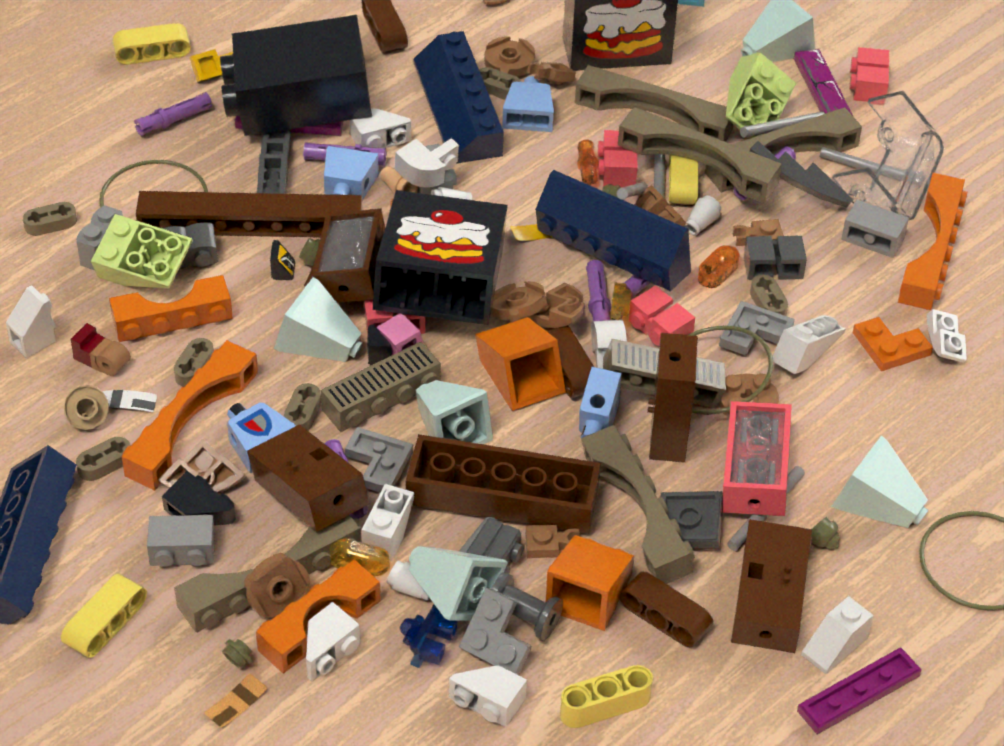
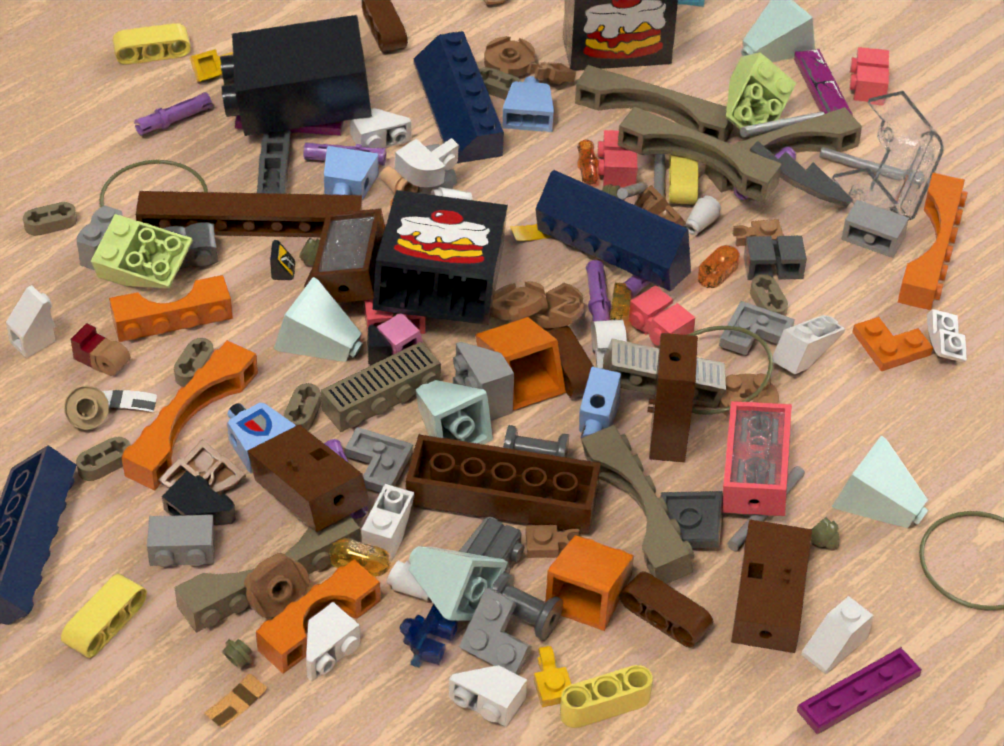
none -> light grey slope [453,342,514,420]
none -> dark grey piece [503,425,569,457]
none -> yellow plate [534,646,572,707]

